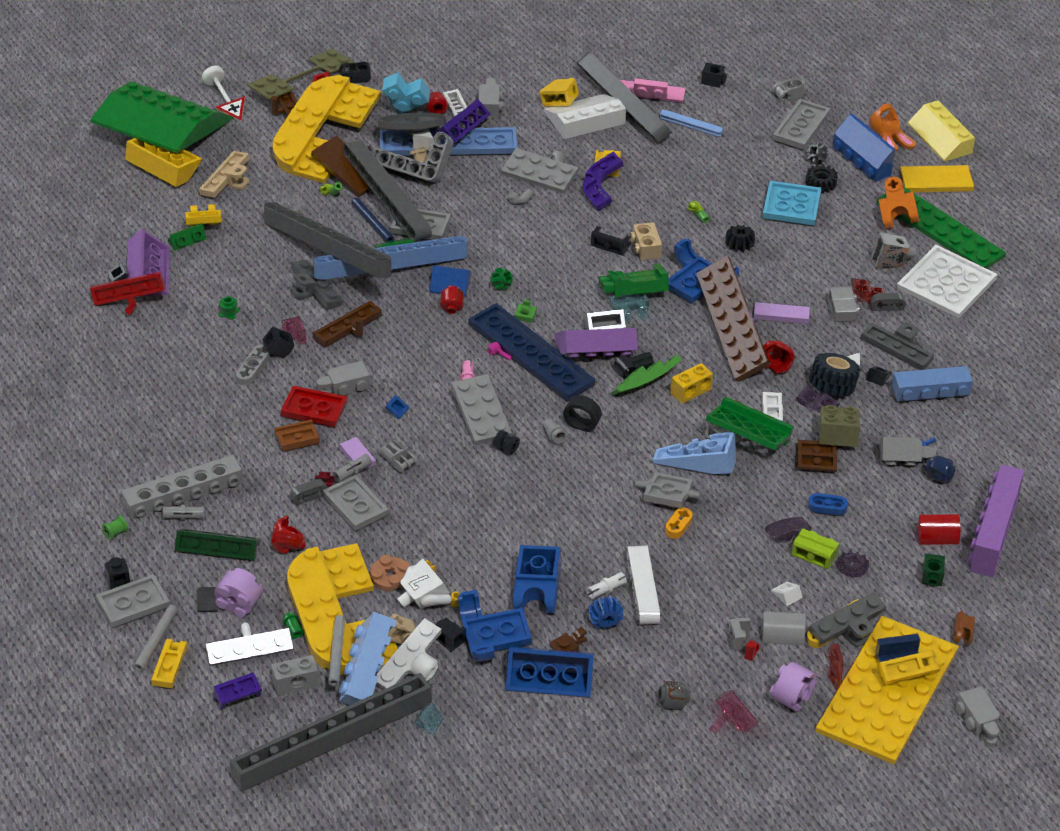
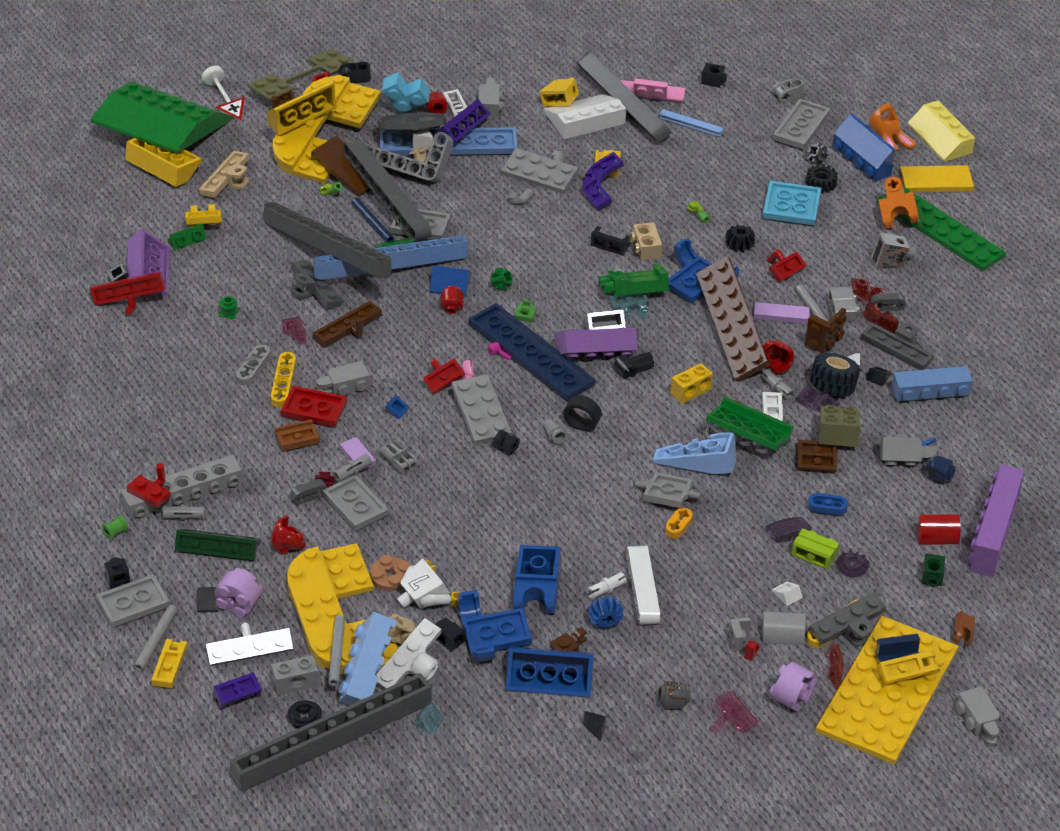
black brick [262,326,295,358] -> none
green pin [282,612,304,639] -> none
bright green slope [611,355,682,396] -> none
white plate [897,245,997,318] -> none
none -> red plate [126,463,171,508]
none -> yellow slope [266,81,336,136]
none -> yellow beam [271,352,296,408]
none -> black gear [287,700,322,728]
none -> red plate [423,358,465,395]
none -> black slope [584,711,606,741]
none -> light grey pin [761,369,795,400]
none -> red plate [767,249,807,283]
none -> light grey piece [795,284,829,321]
none -> reddish brown bracket [805,308,847,354]
none -> clear red slope [864,302,899,334]

